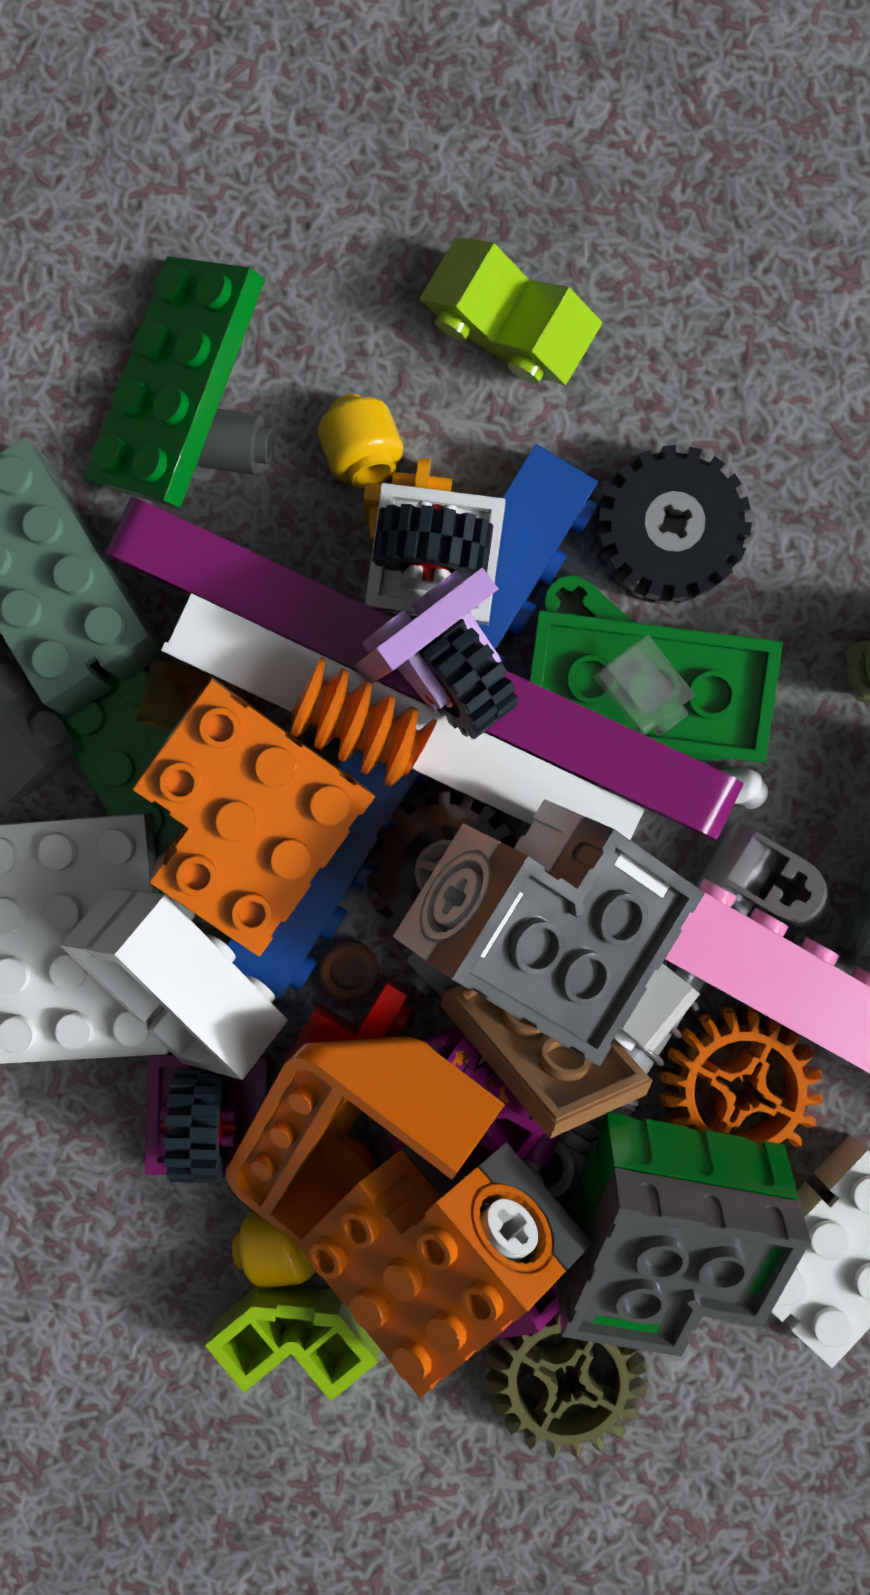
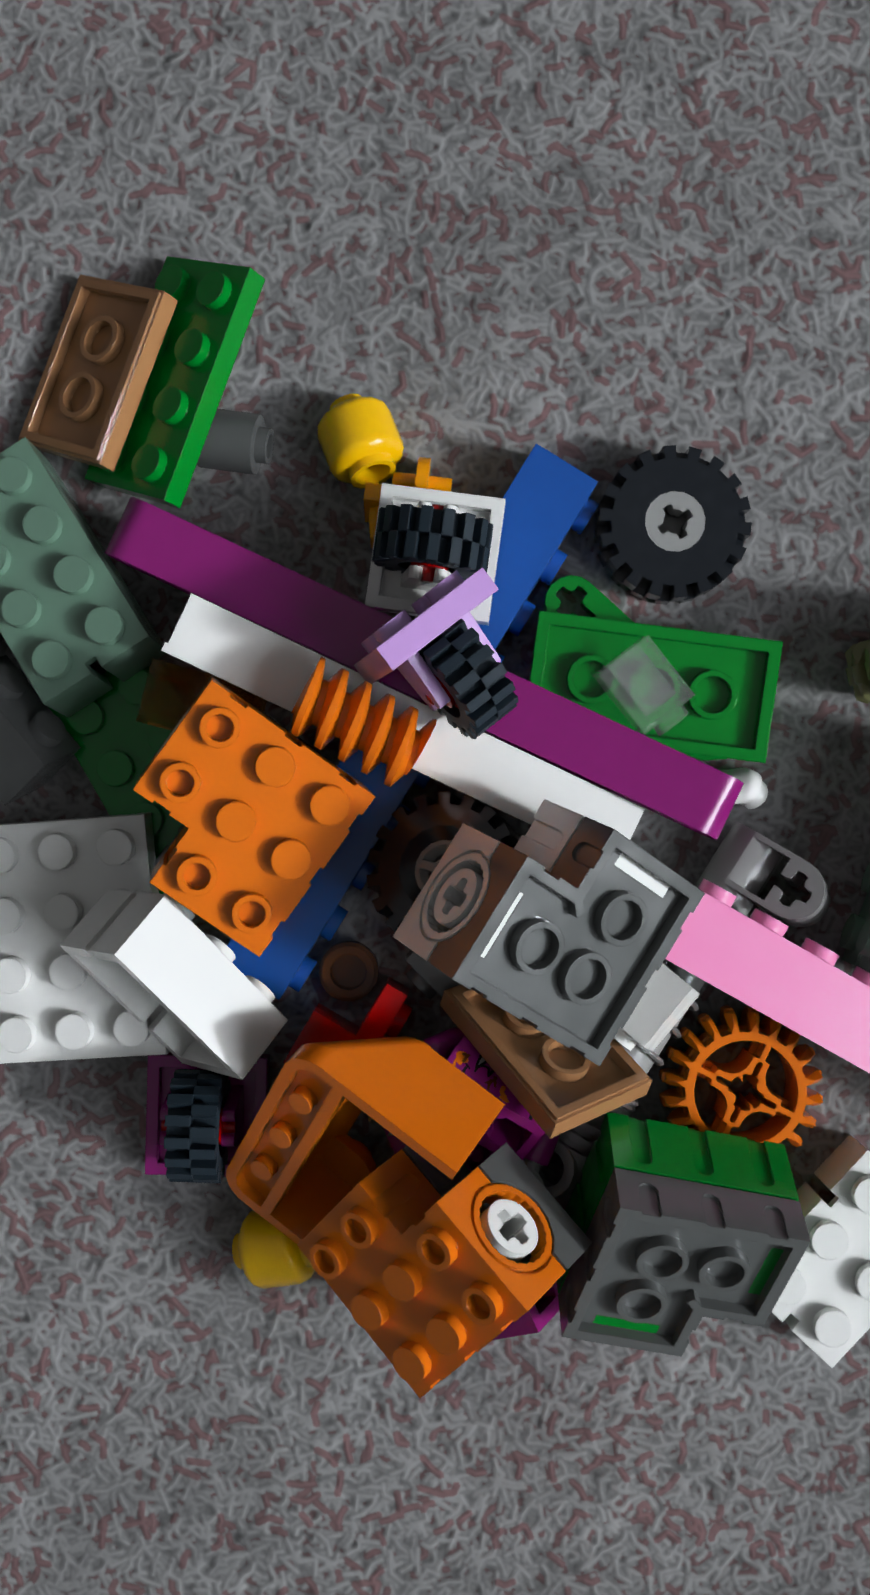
lime brick [205,1285,380,1401] -> none
lime brick [420,237,603,385] -> none
olive gear [486,1311,648,1459] -> none
none -> medium nougat tile [18,275,178,472]

